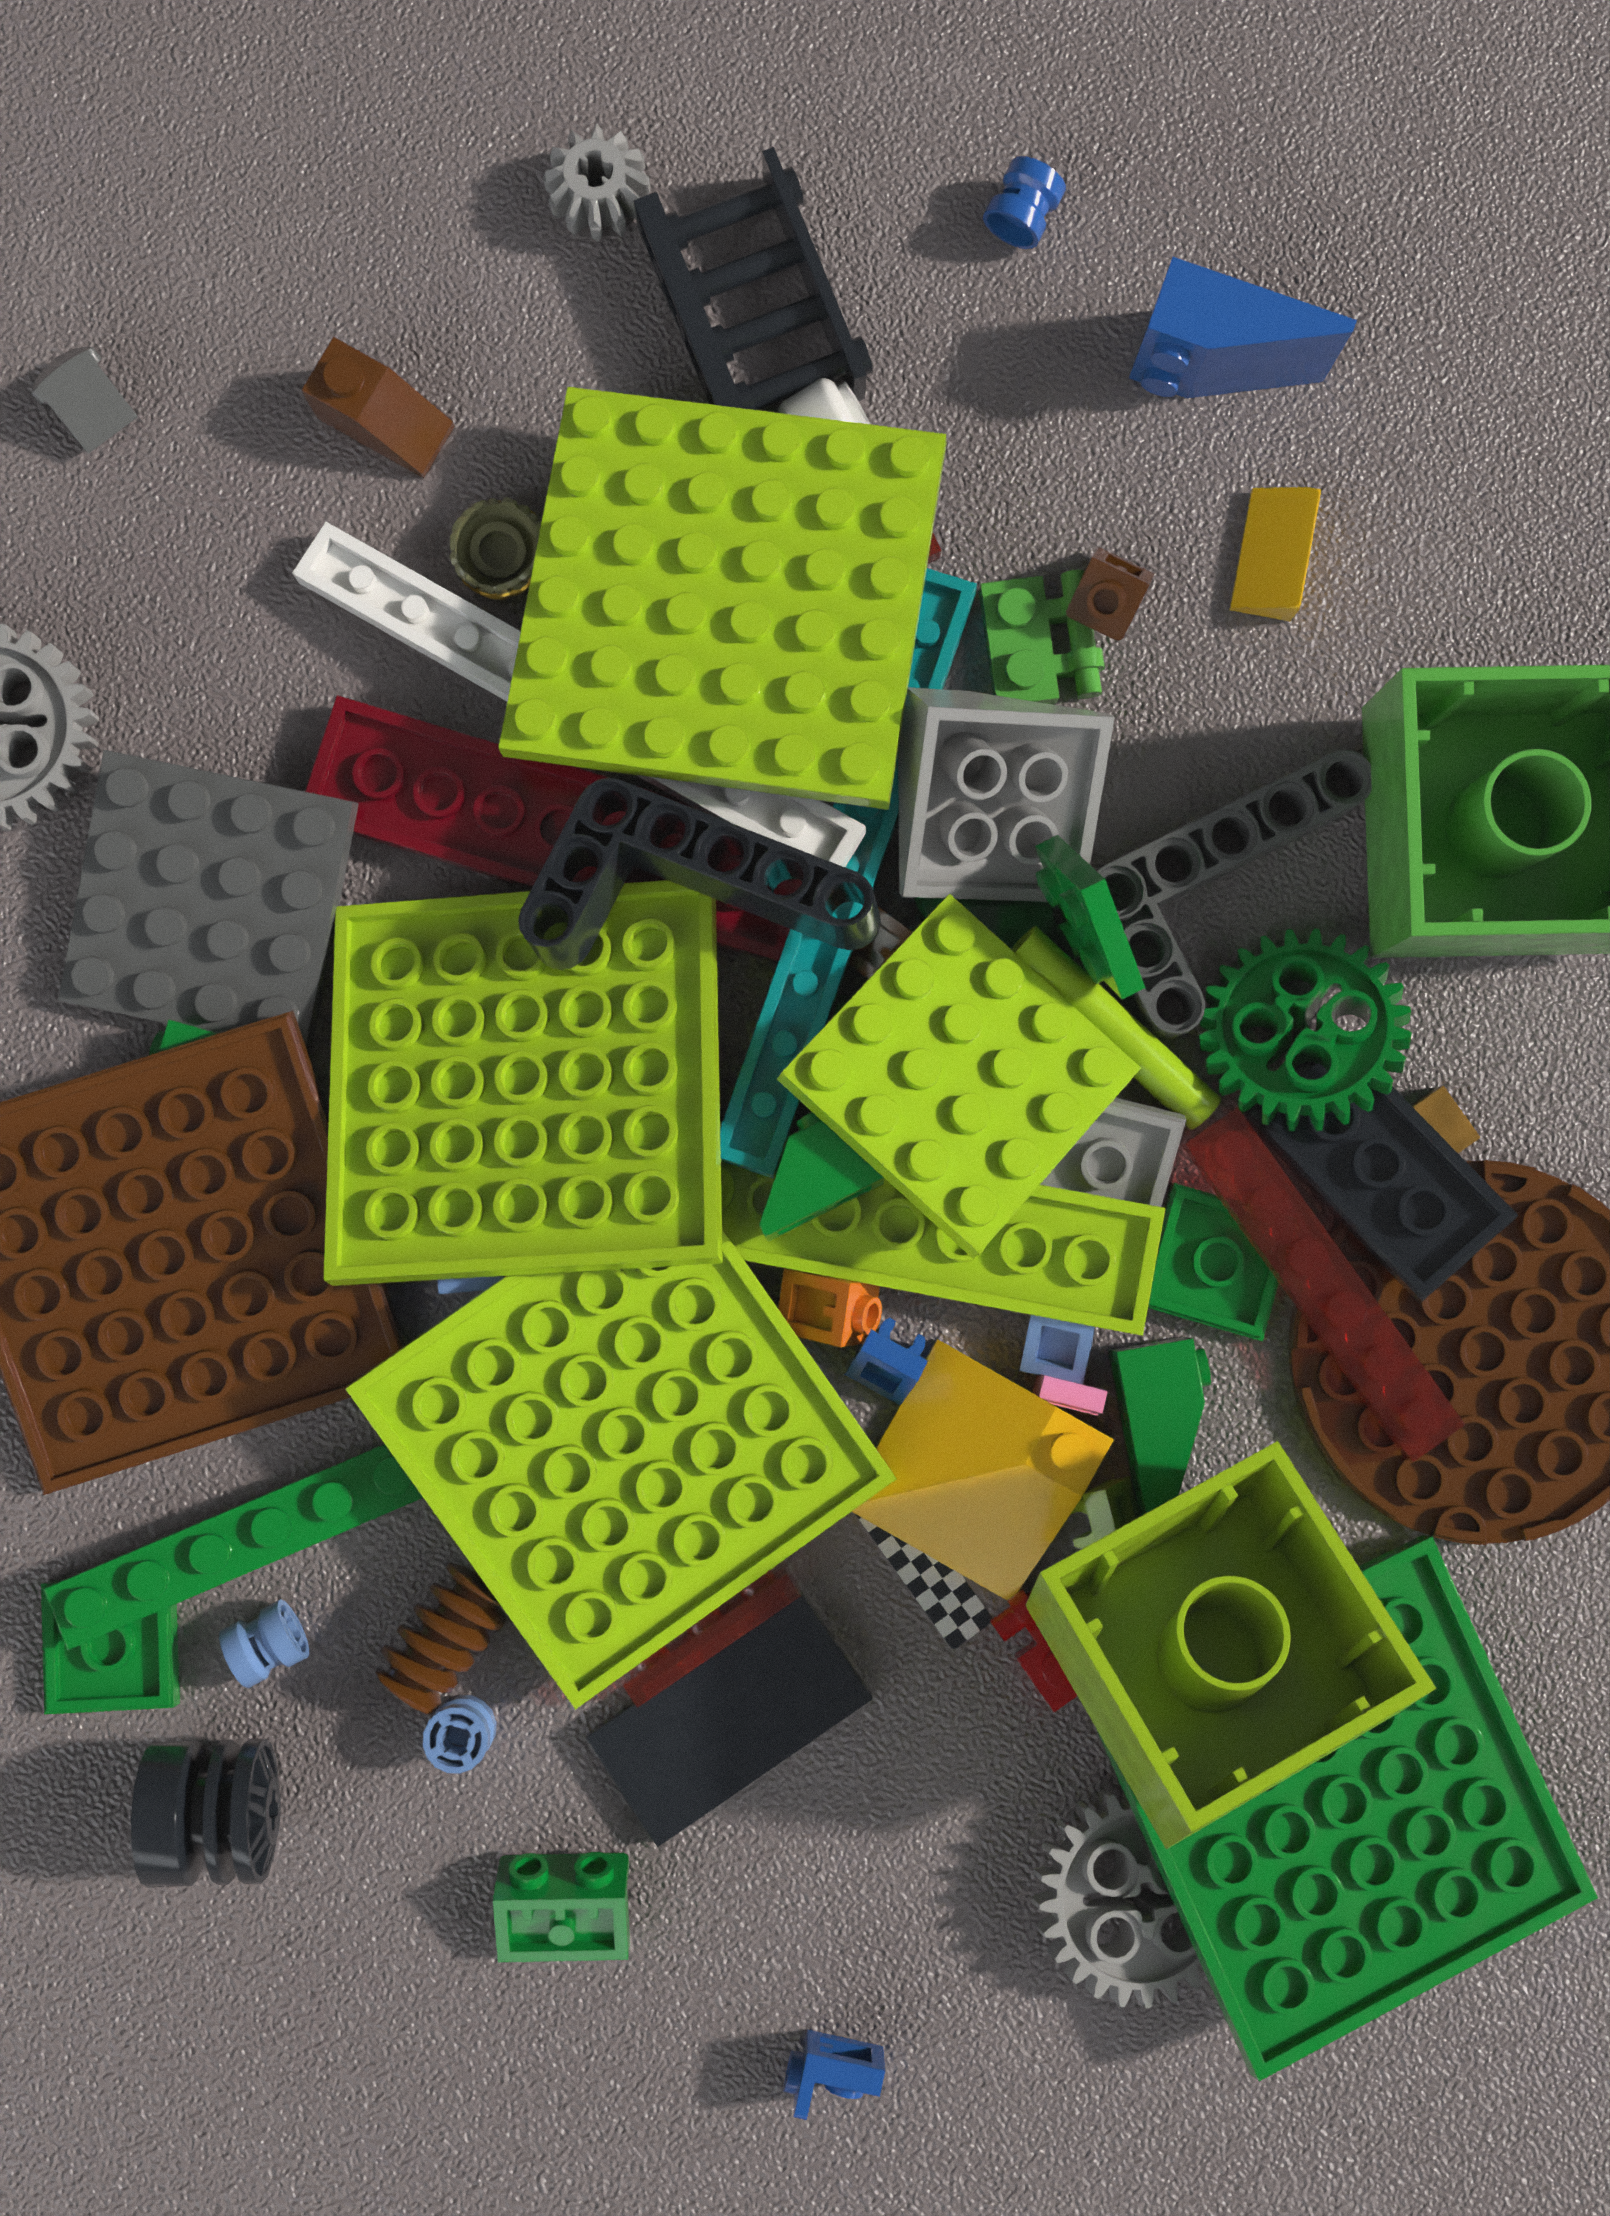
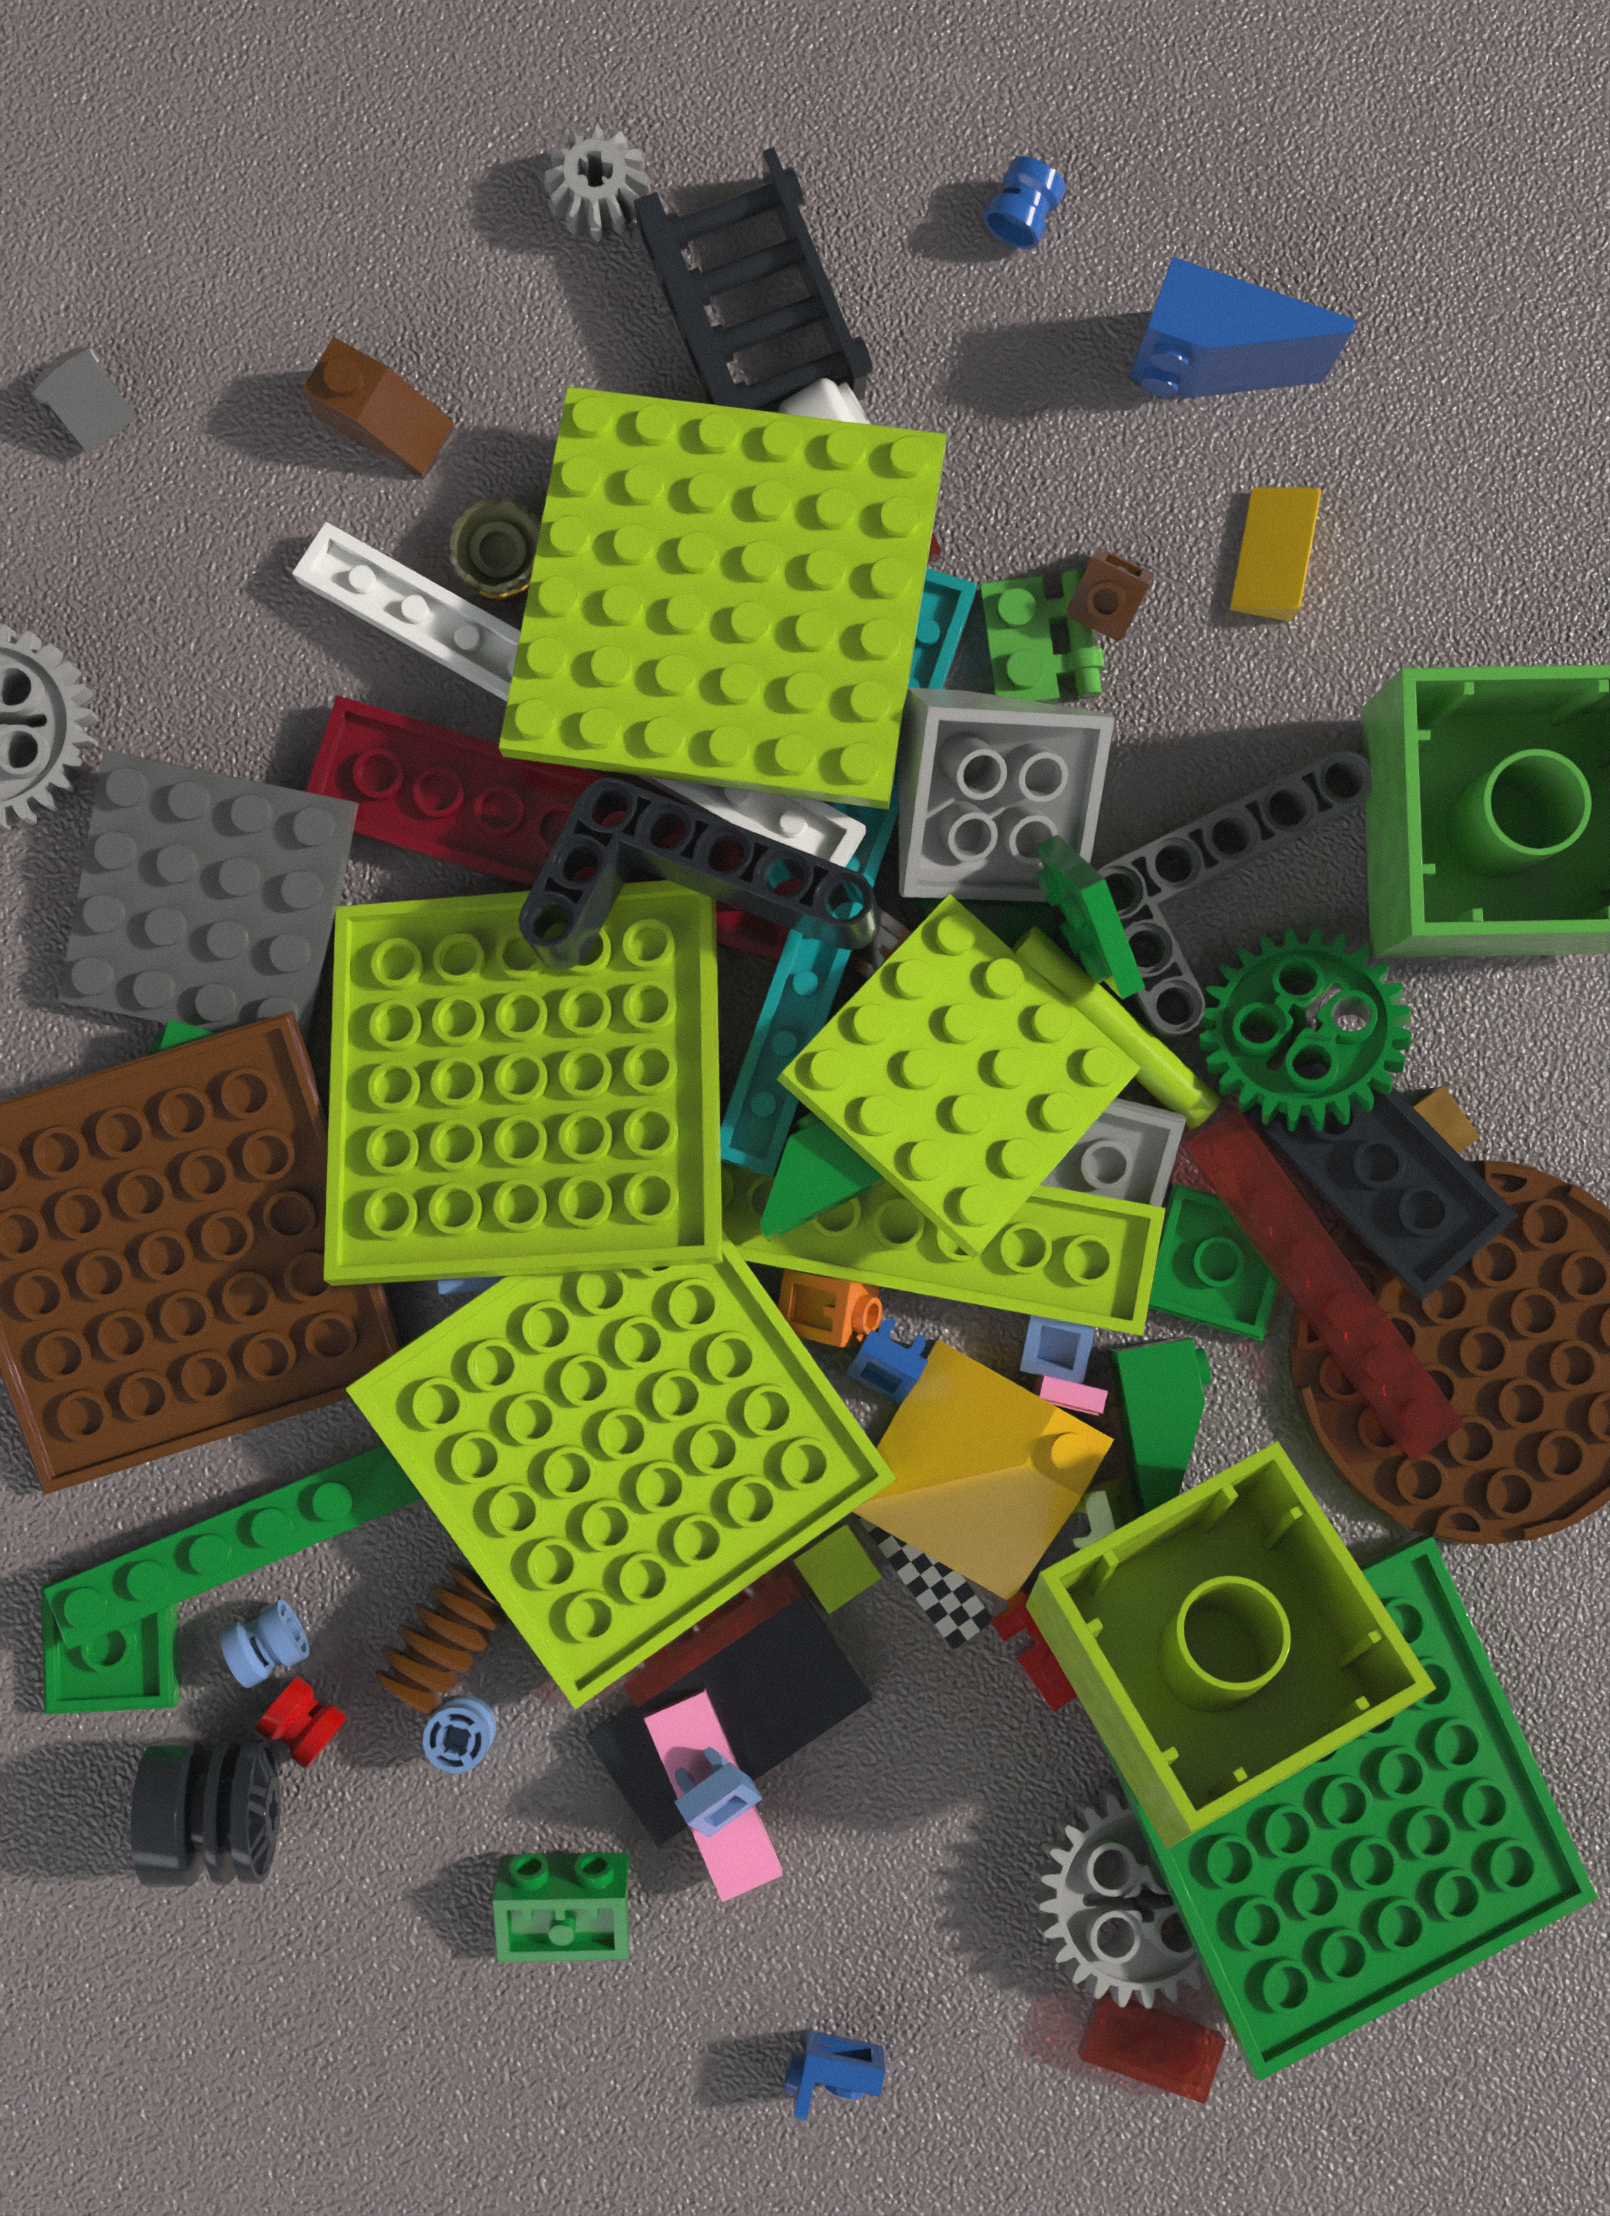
none -> red wheel [255,1676,348,1770]
none -> bright pink tile [644,1688,783,1902]
none -> medium blue tile [675,1746,763,1838]
none -> lime tile [793,1522,882,1614]
none -> clear red plate [1078,1991,1226,2104]

